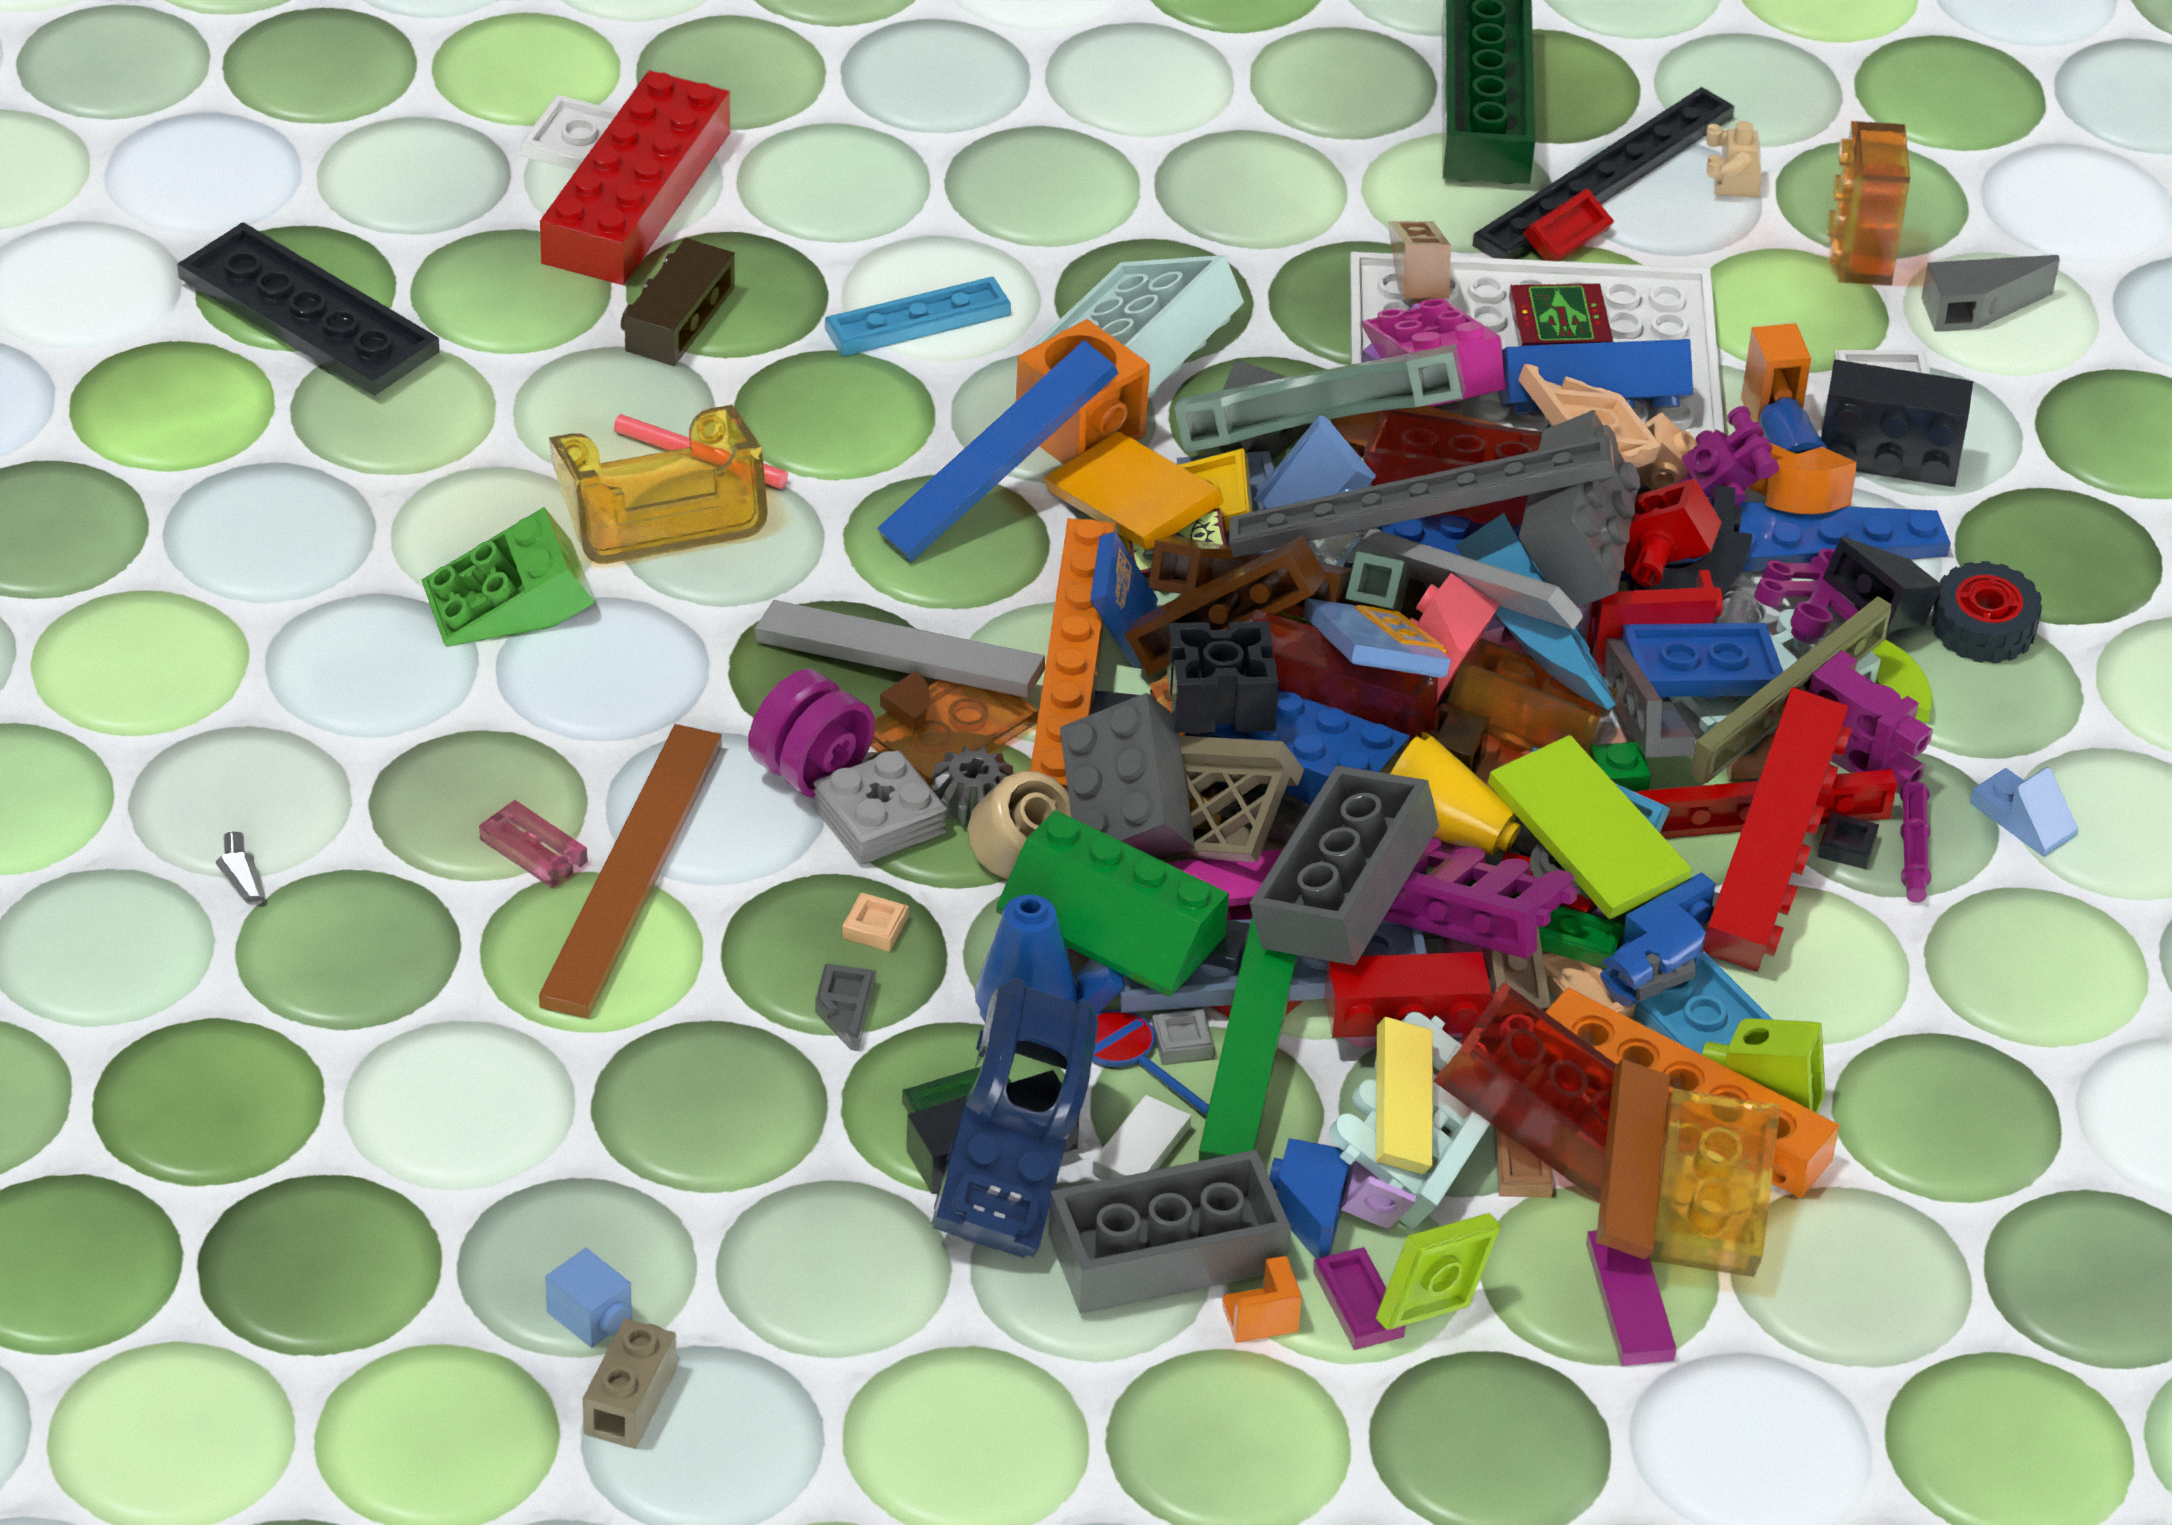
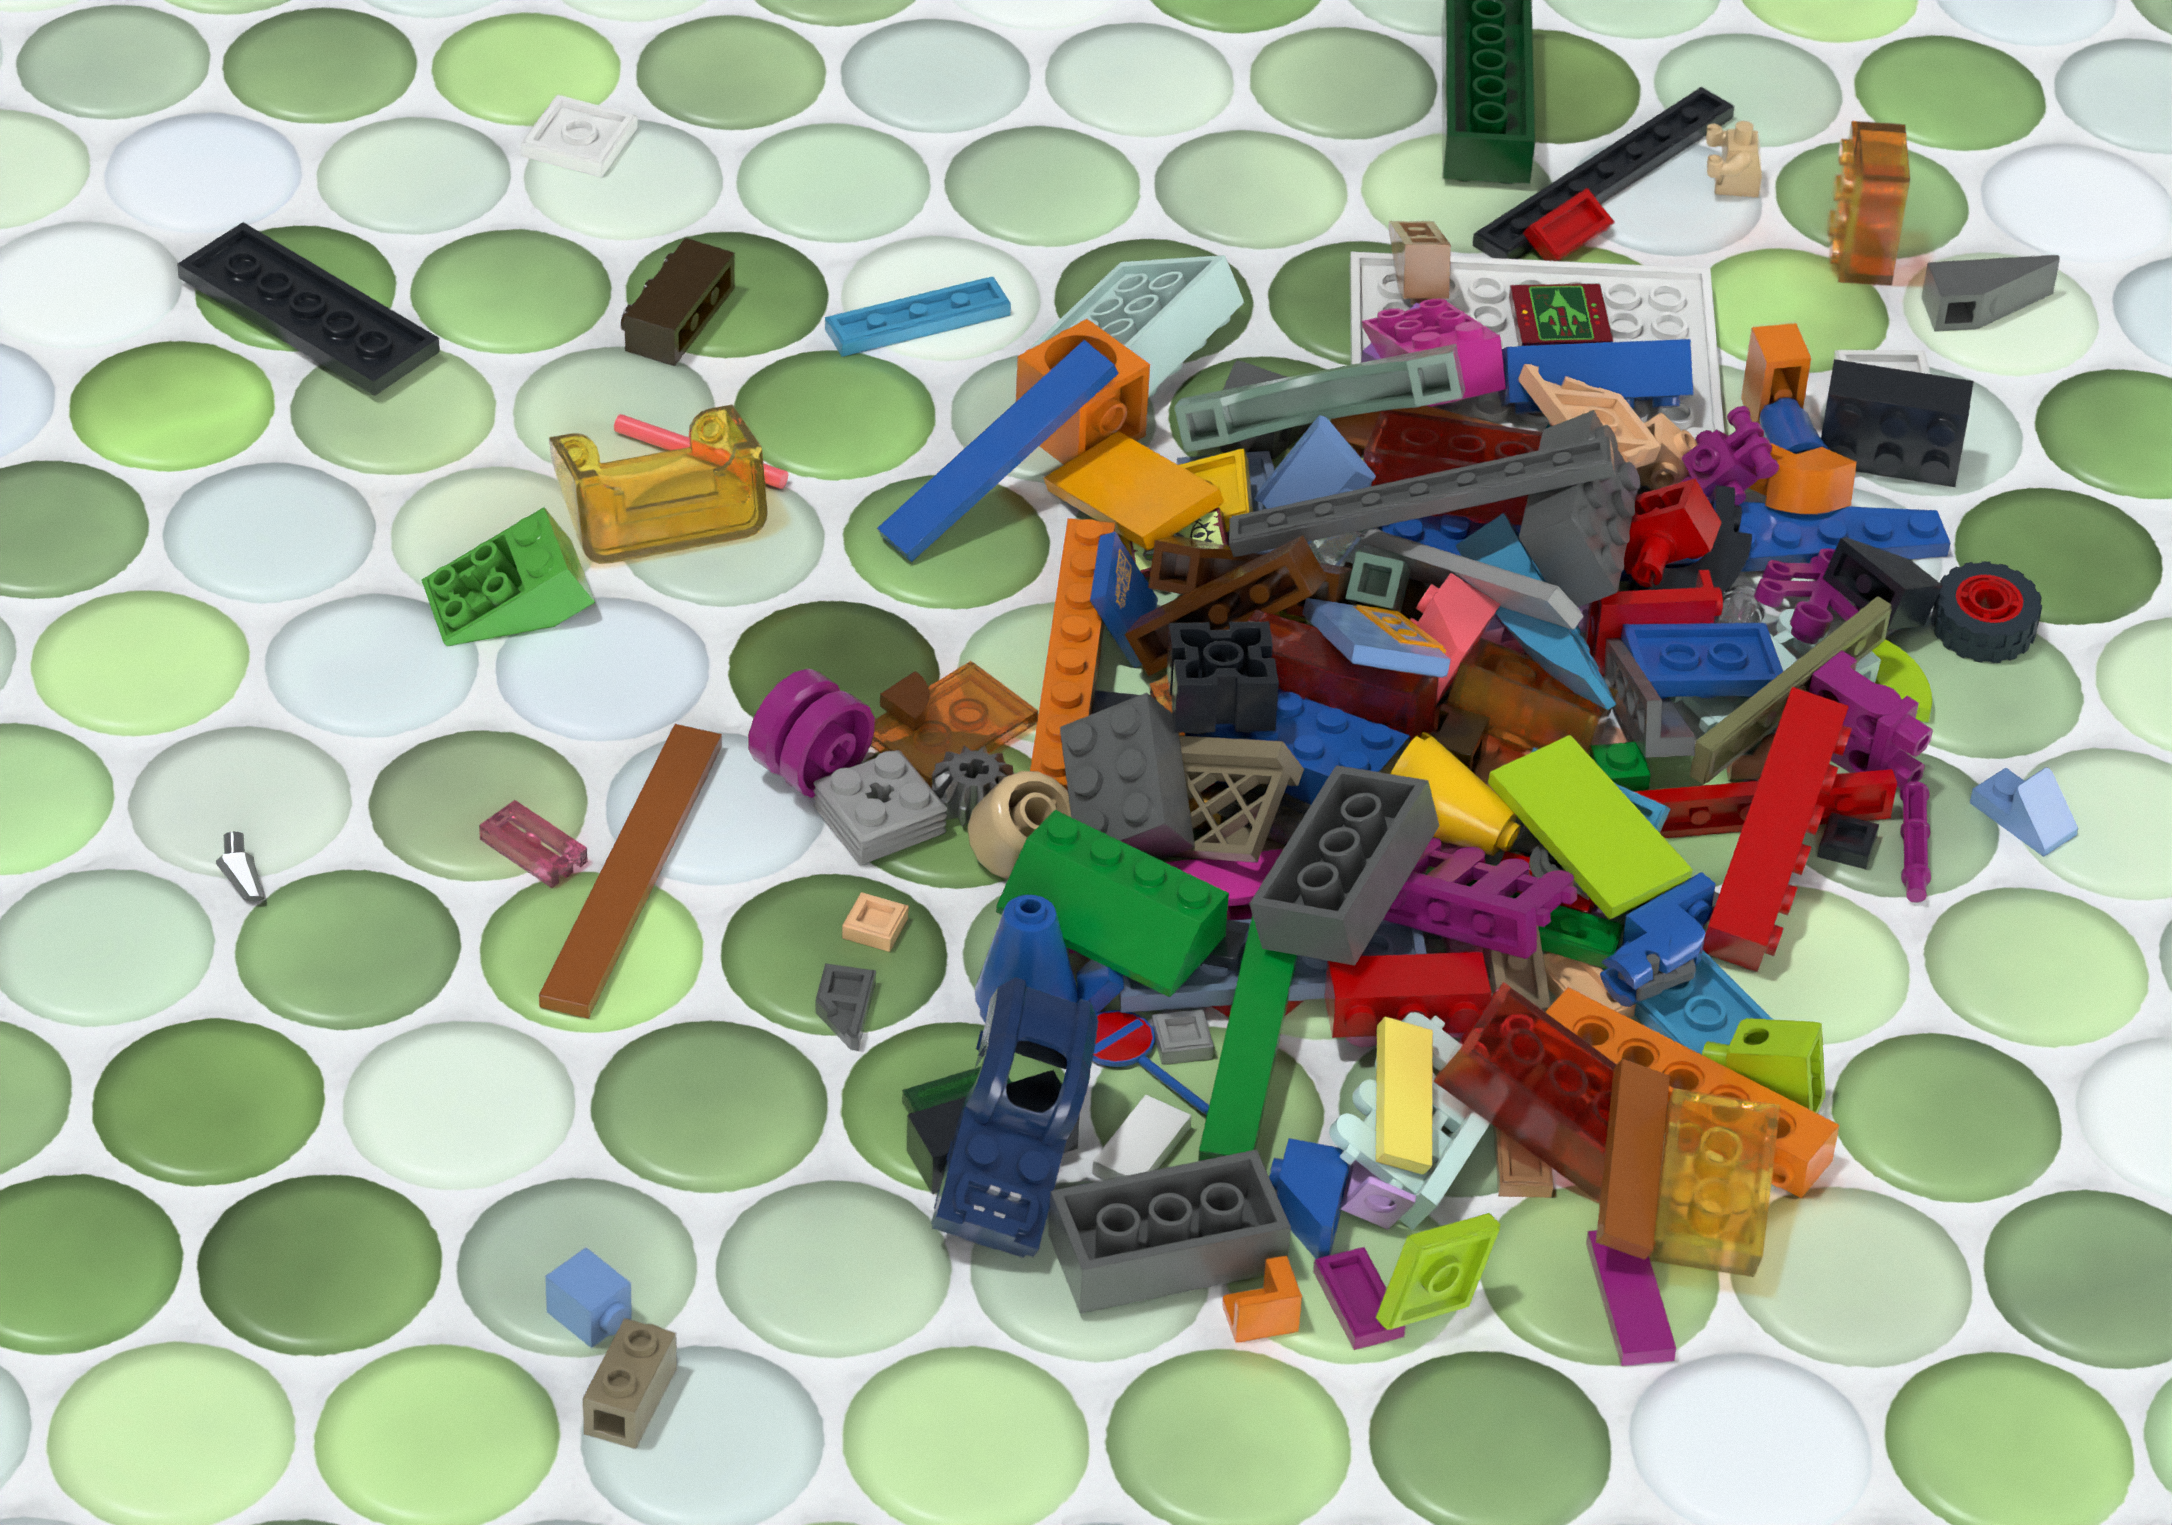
red brick [540,70,730,286] -> none
light grey tile [755,600,1045,698] -> none

